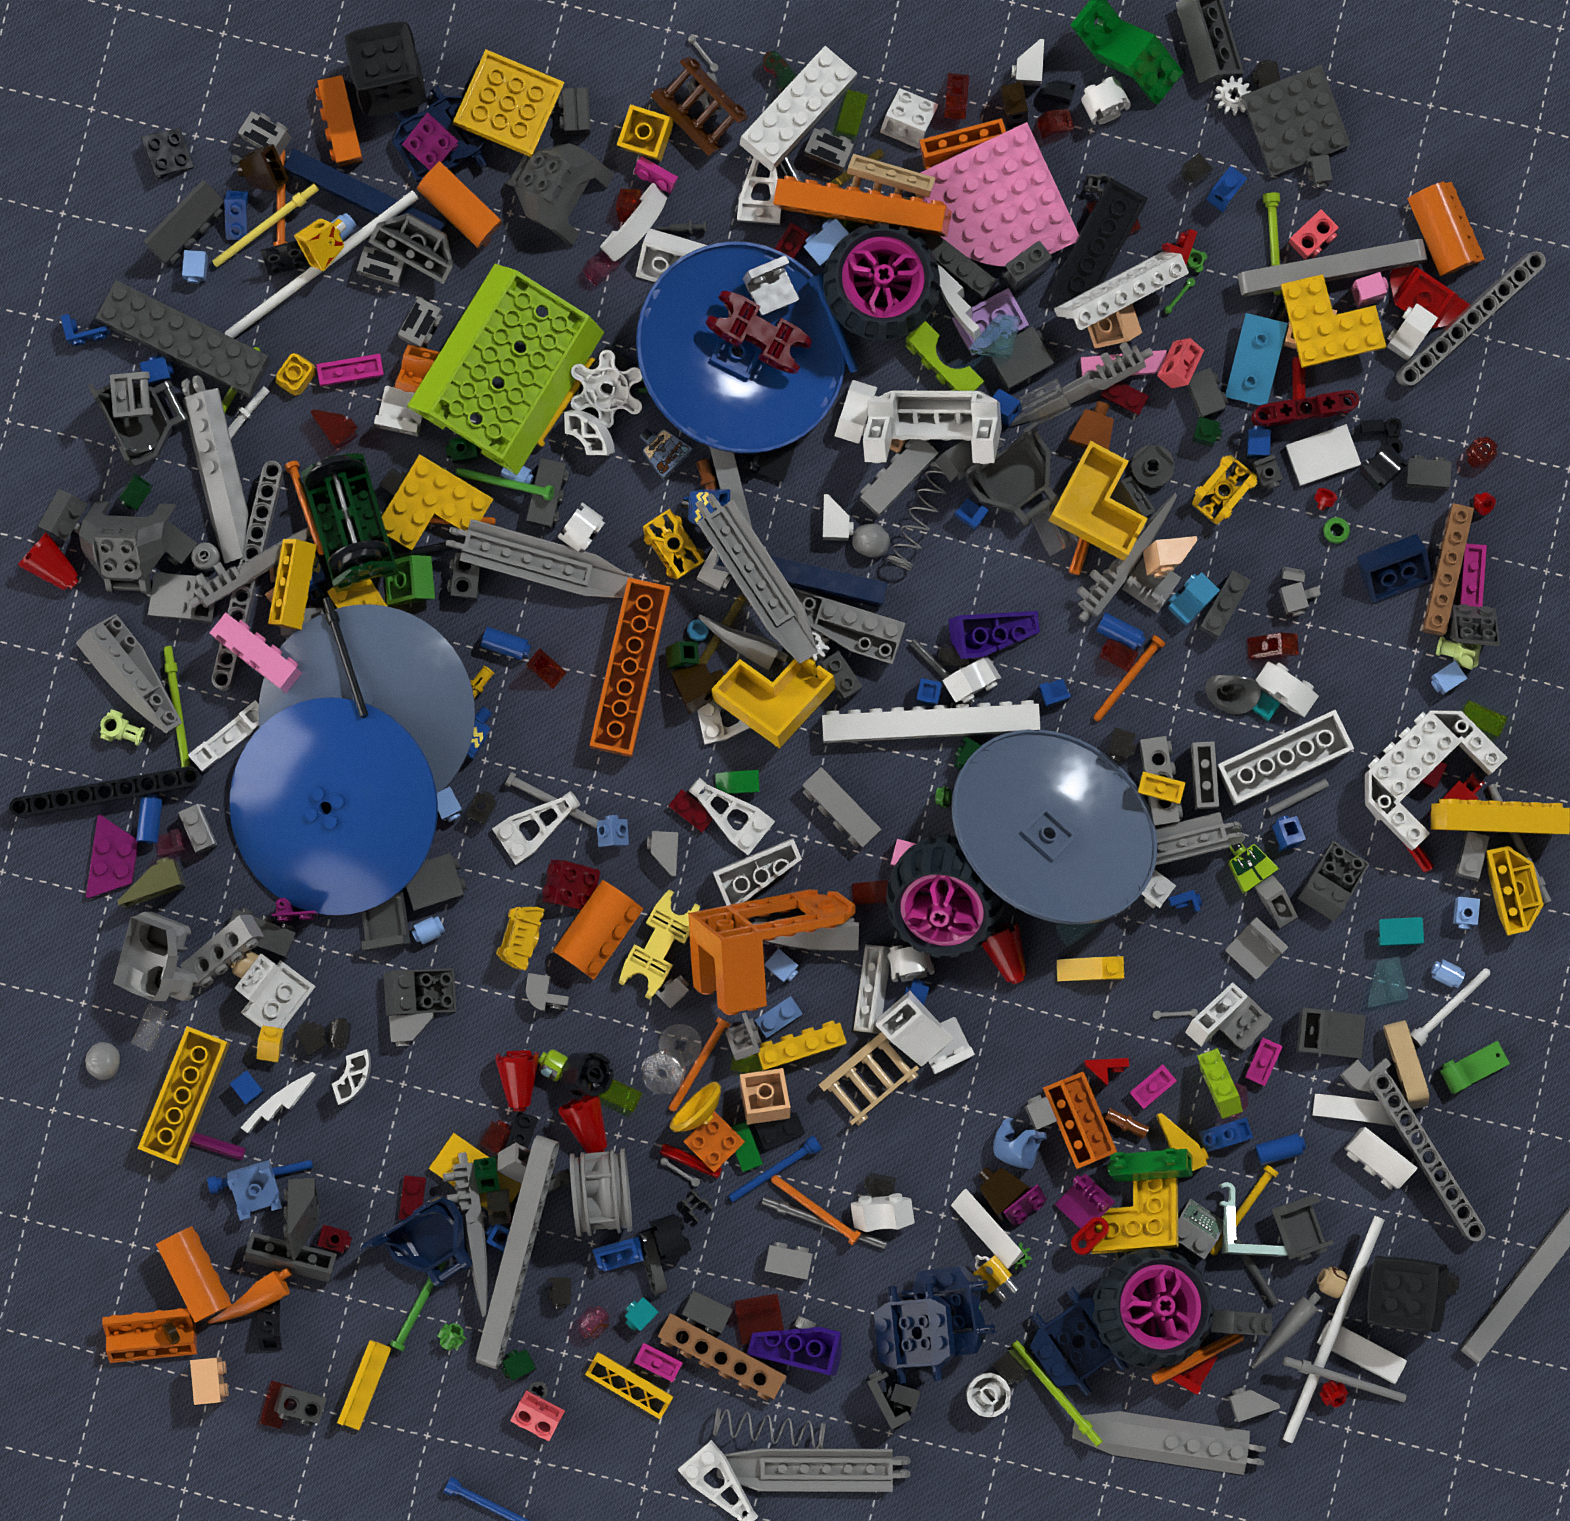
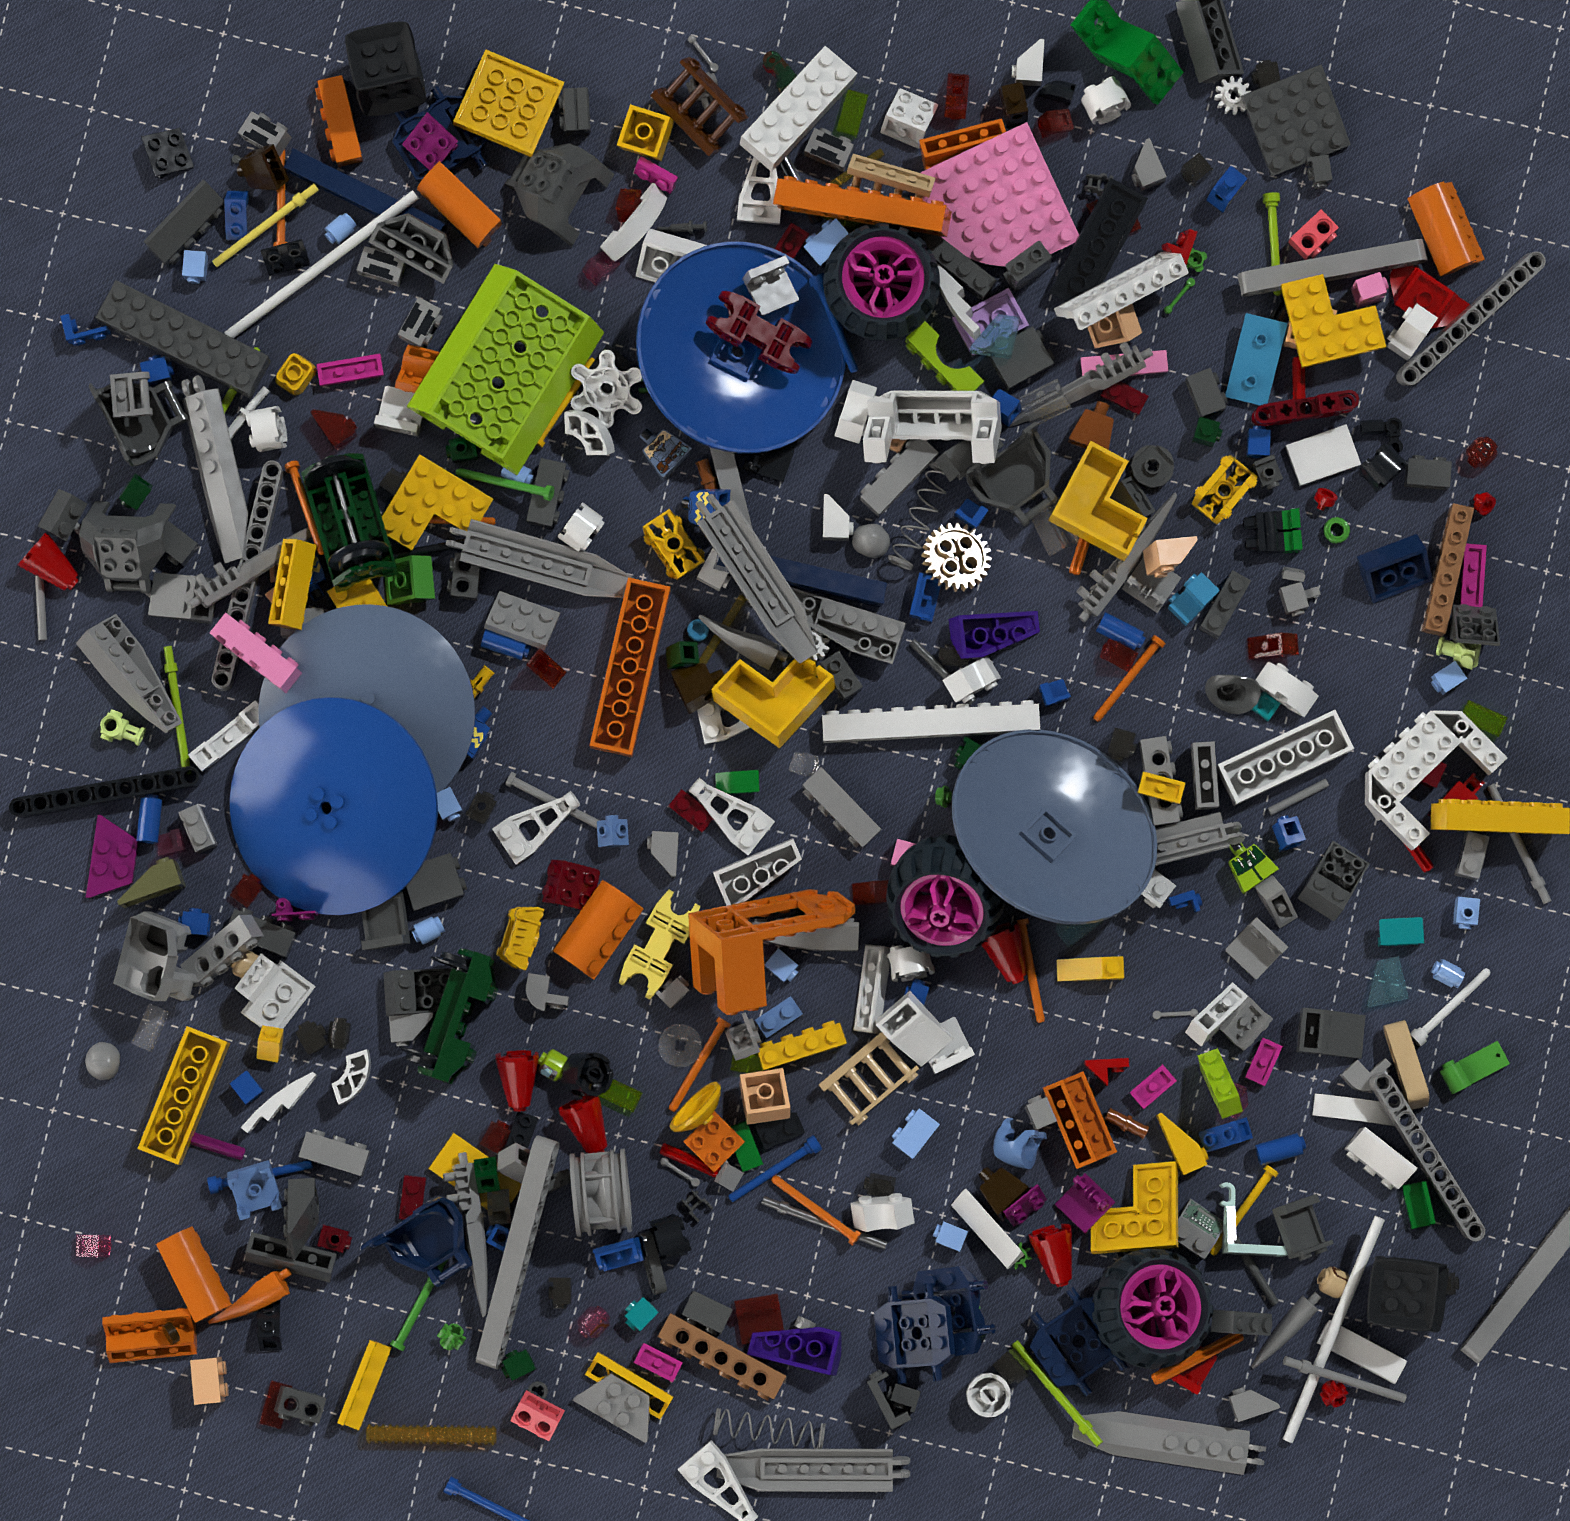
light grey head [191,542,221,572] -> none
yellow torso [294,219,346,271] -> none
black bar [322,597,368,718] -> none
clear plate [641,1050,686,1094] -> none
light grey brick [764,1242,813,1280] -> none
blue panel [916,678,942,706] -> none
yellow piece [973,1255,1018,1302] -> none
red plate [1071,1217,1110,1255] -> none
green brick [1107,1148,1193,1182] -> none
coral brick [1157,338,1204,388] -> none
yellow wedge [1486,846,1543,936] -> none
none -> light grey bar [35,576,47,640]
none -> clear pink bracket [76,1234,112,1257]
none -> blue brick [178,908,212,937]
none -> clear red bracket [230,873,264,908]
none -> white brick [246,406,287,452]
none -> light grey brick [298,1129,371,1176]
none -> clear yellow piece [366,1424,496,1445]
none -> dark green piece [399,948,498,1085]
none -> light grey plate [484,591,560,650]
none -> light grey wing [573,1372,651,1443]
none -> light grey tile [714,1162,744,1192]
none -> clear piece [789,752,819,777]
none -> light blue brick [892,1108,940,1159]
none -> blue hinge [909,572,941,622]
none -> gear [921,523,992,592]
none -> light blue brick [933,1221,968,1252]
none -> orange bar [1013,918,1045,1023]
none -> red cone [1028,1224,1072,1287]
none -> light grey slope [1131,138,1167,191]
none -> black hips [1243,508,1303,554]
none -> green panel [1401,1181,1436,1229]

